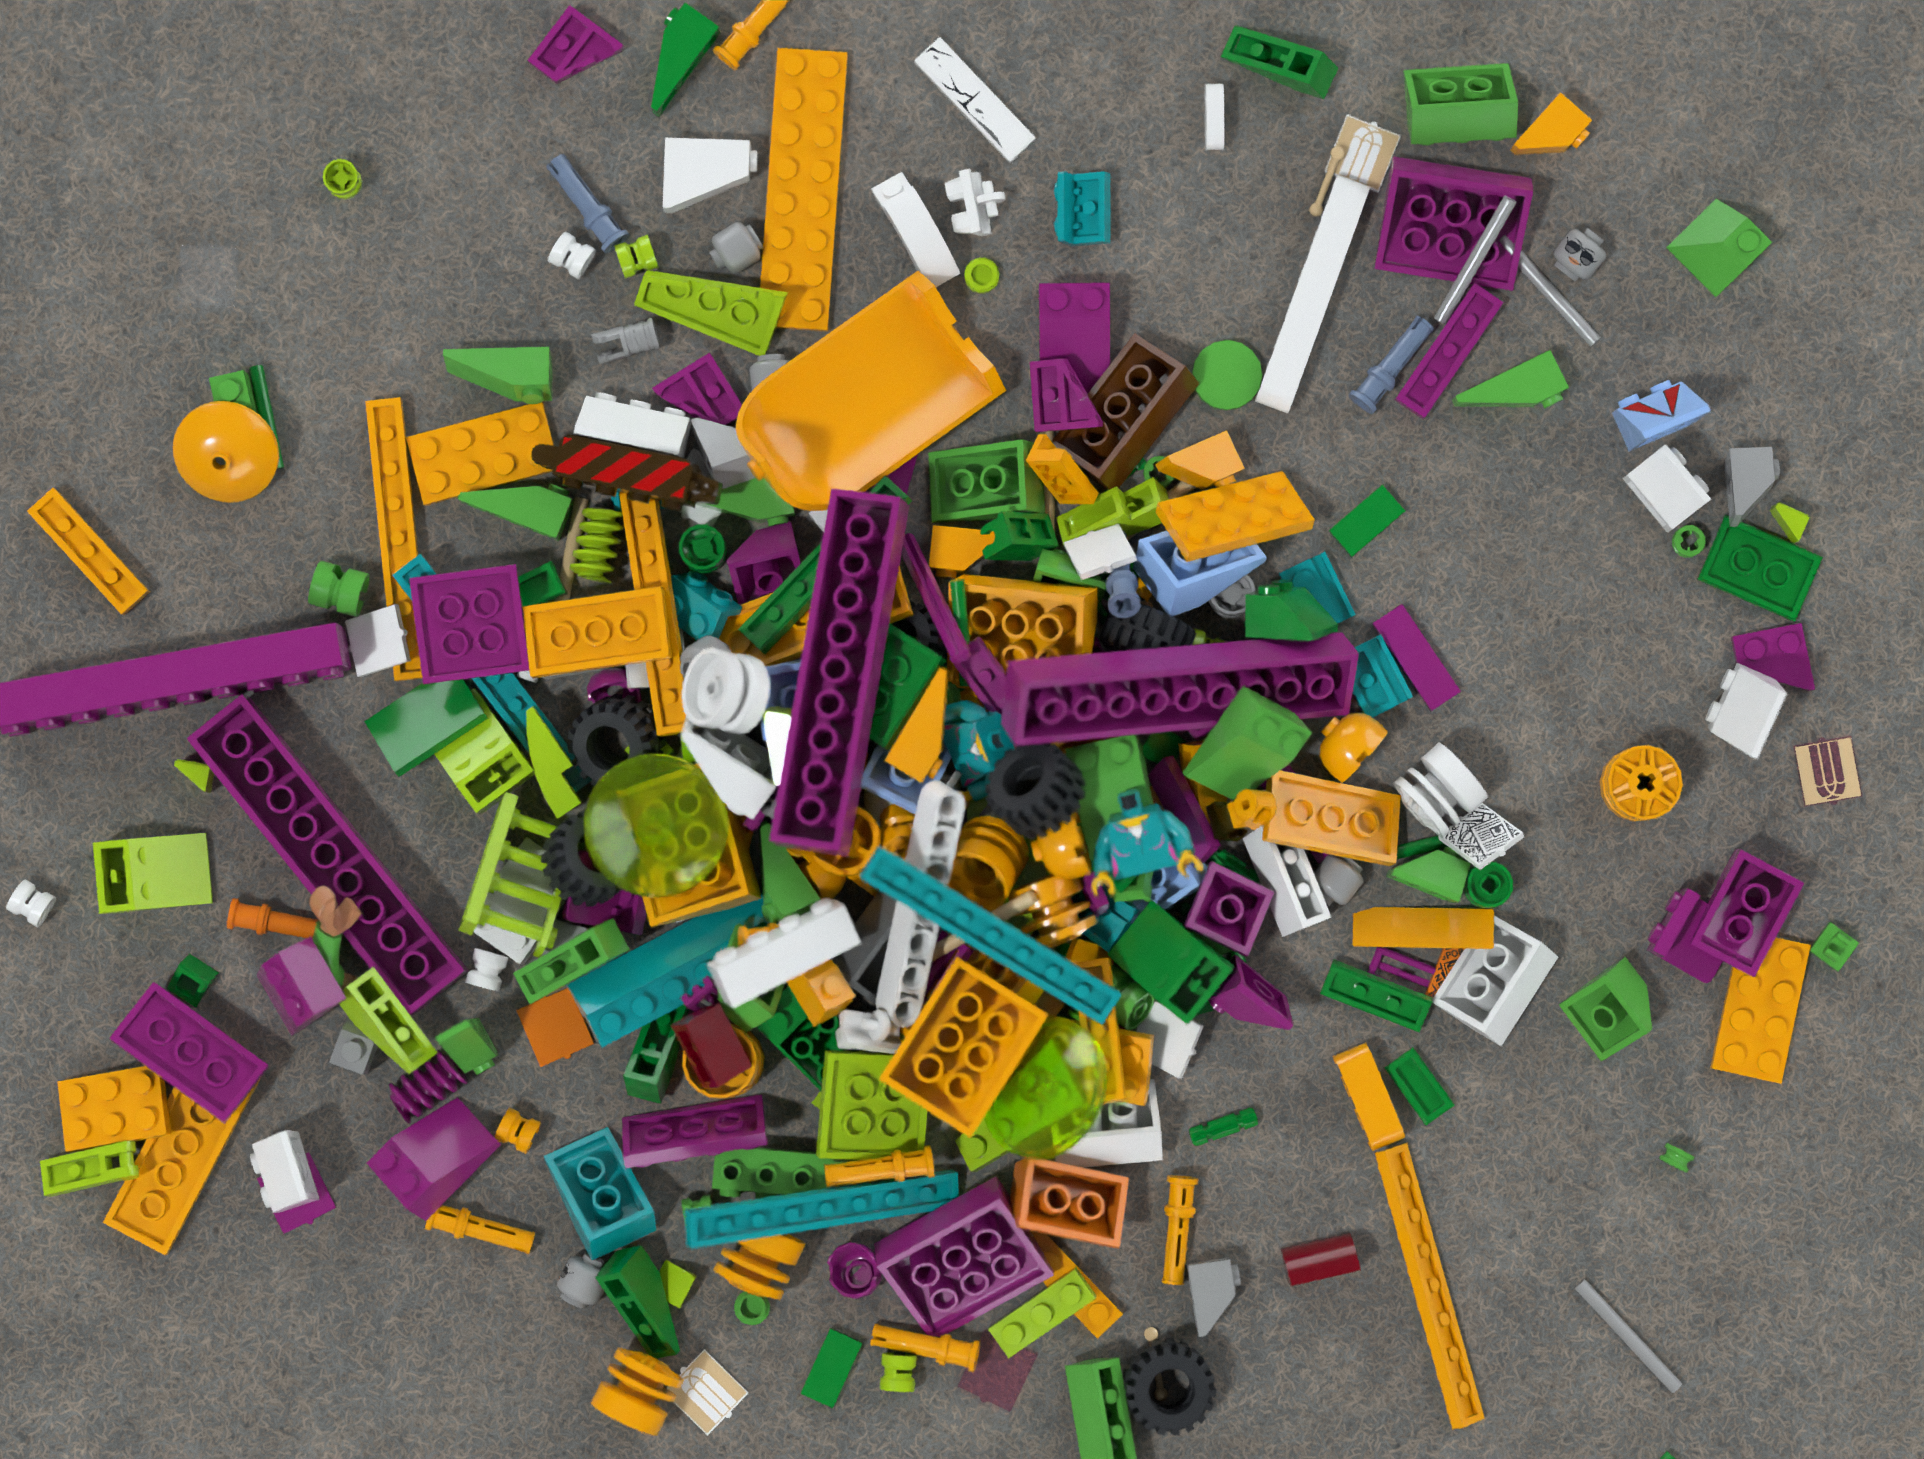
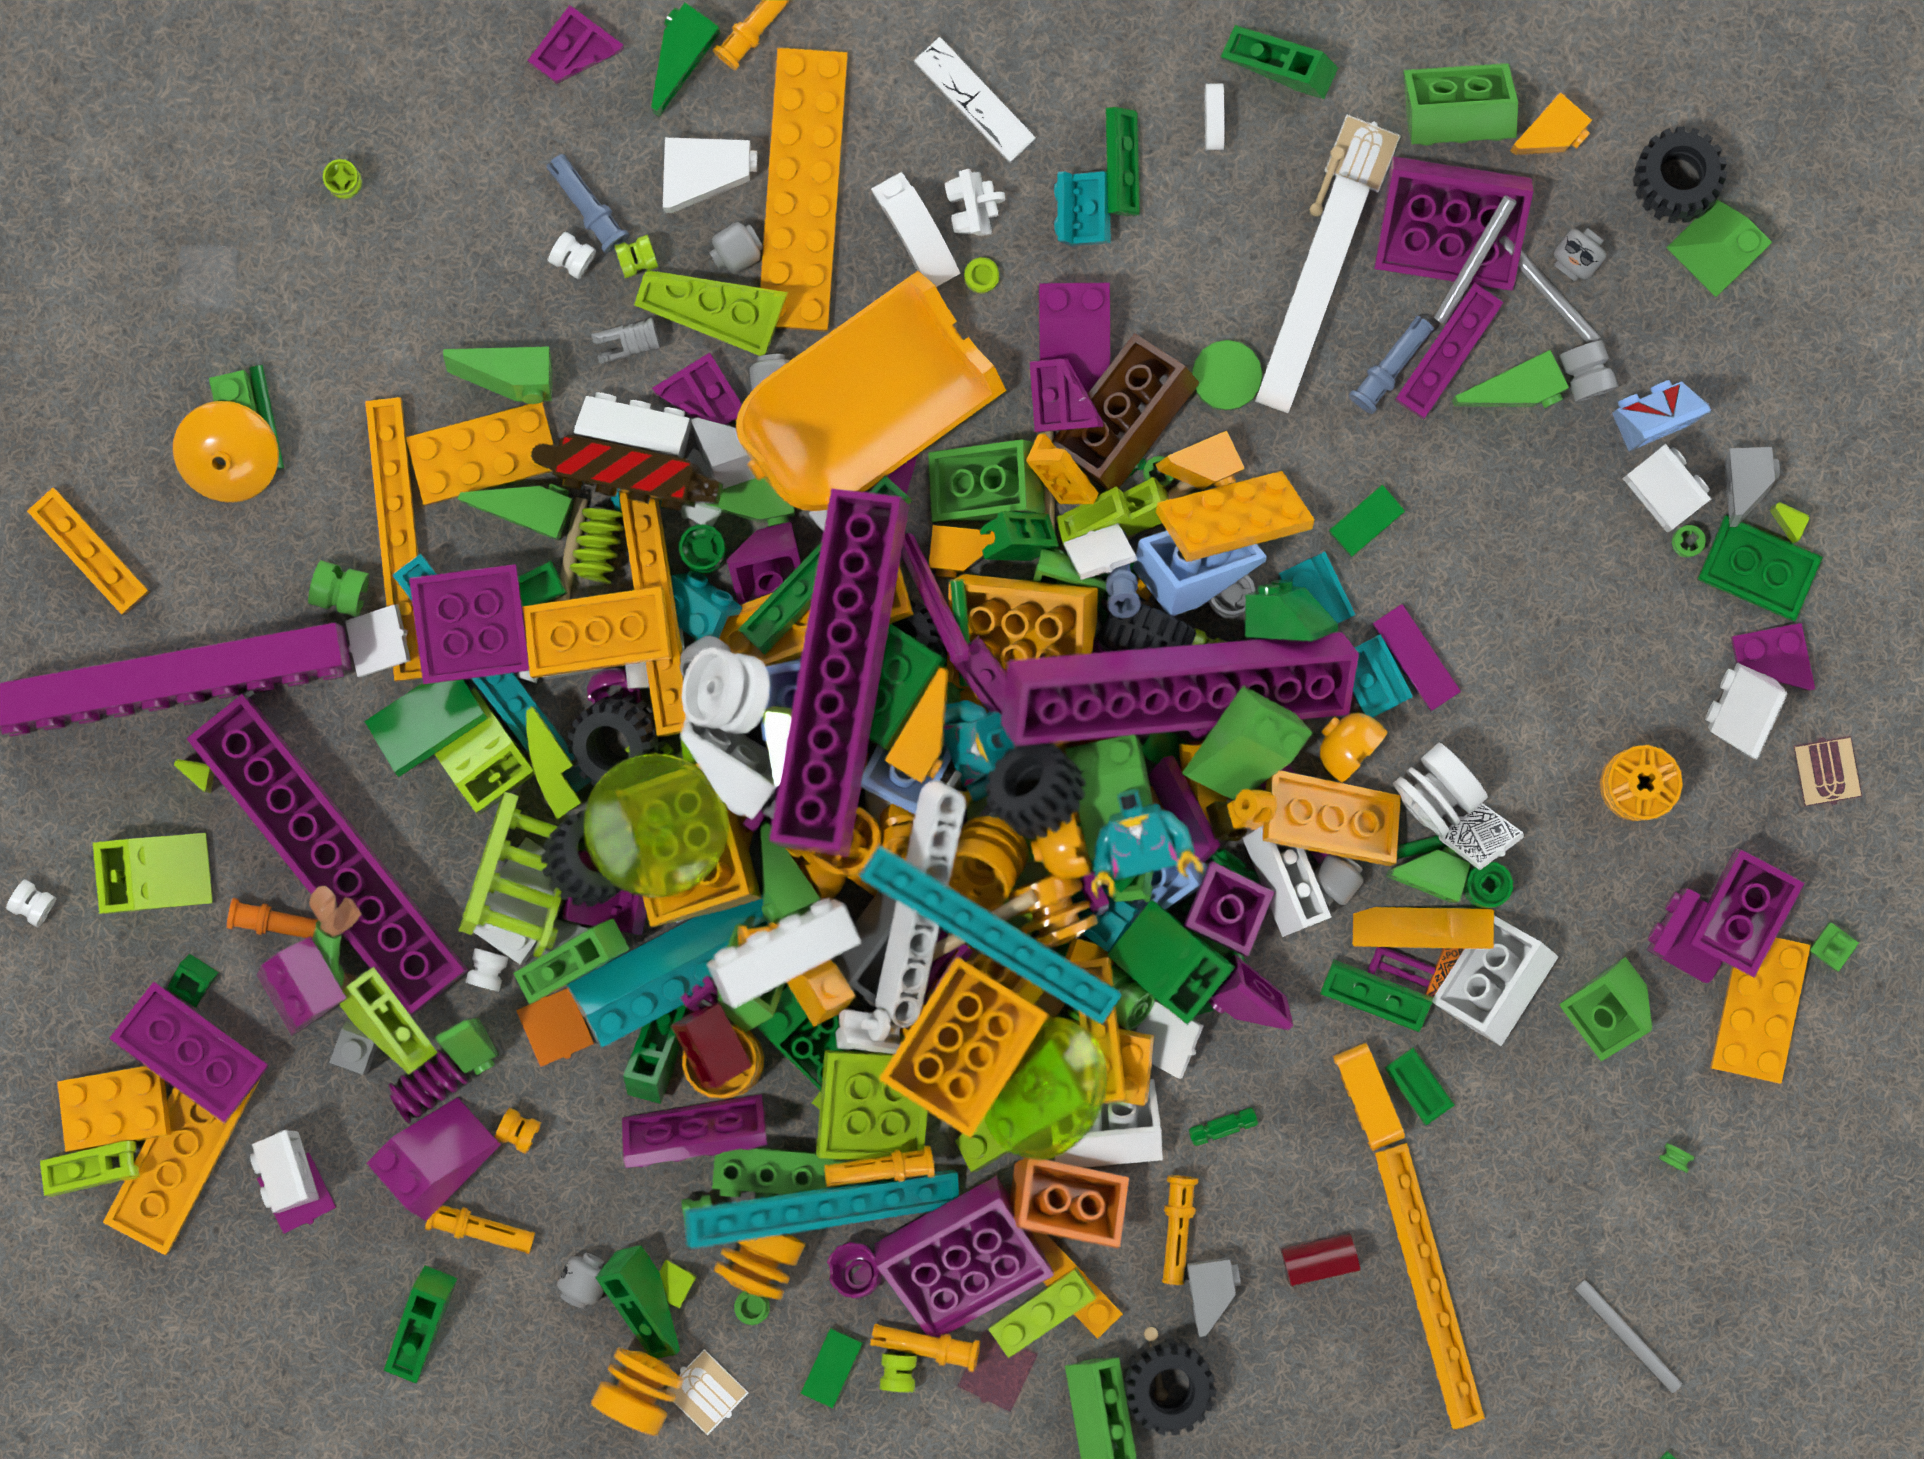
teal slope [544,1127,656,1260] -> none
none -> green slope [383,1265,458,1384]
none -> green tile [1106,106,1140,216]
none -> light grey wheel [1559,340,1619,402]
none -> black tyre [1633,126,1727,223]

